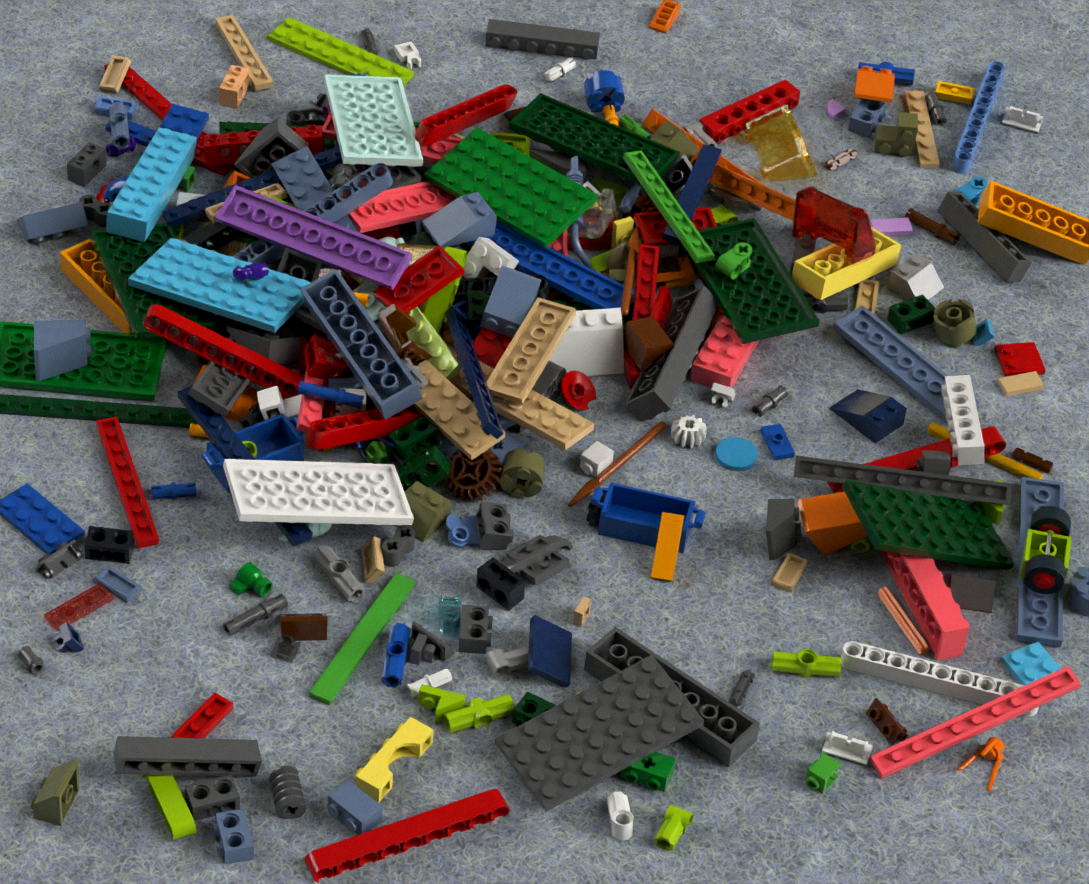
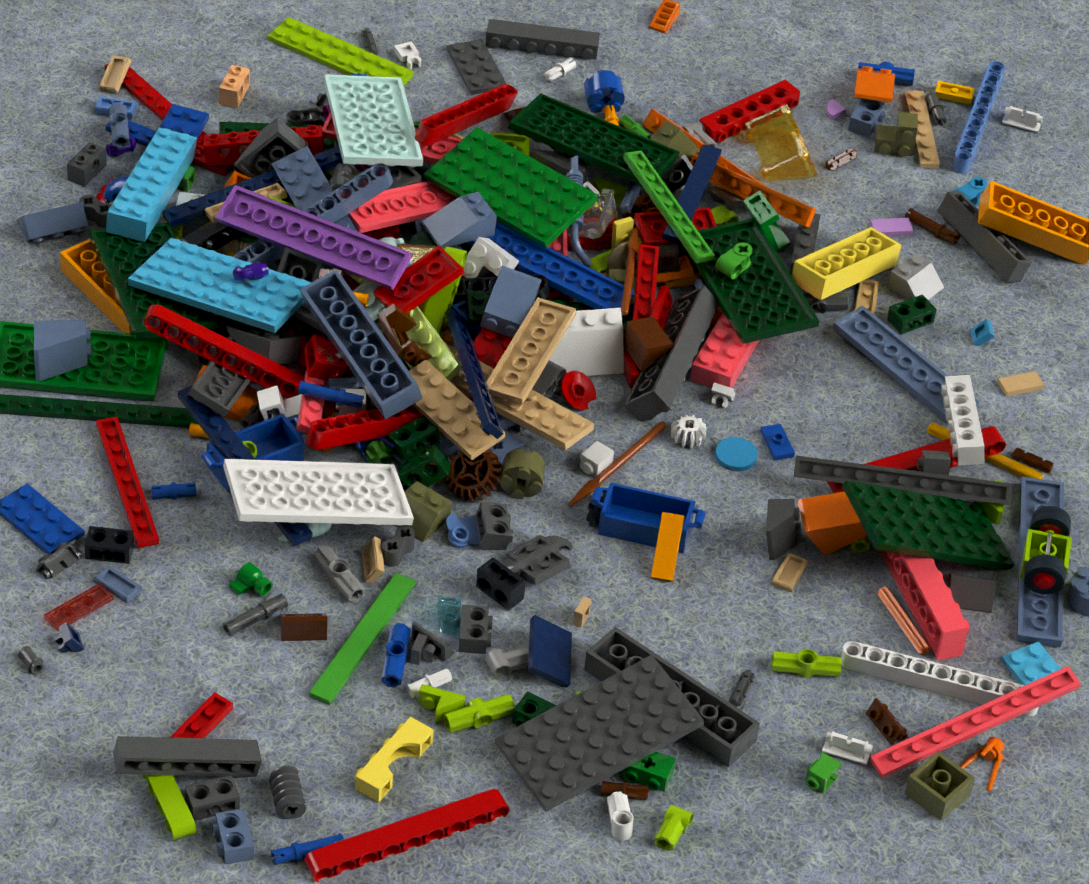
olive slope [31,760,80,826] -> none
tan plate [215,15,273,91] -> none
clear smoke tile [271,634,300,663] -> none
sand blue brick [328,779,383,835] -> none
light grey axle [401,358,428,389] -> none
dark grey pin [752,385,788,417] -> none
clear red windscreen [792,187,876,264] -> none
dark blue slope [829,389,907,443] -> none
olive brick [934,299,977,347] -> none
red plate [994,342,1046,377] -> none
none -> blue pin [271,833,344,865]
none -> dark grey plate [447,39,506,95]
none -> reddish brown axle [601,781,649,800]
none -> green panel [743,191,791,252]
none -> olive brick [905,751,975,820]

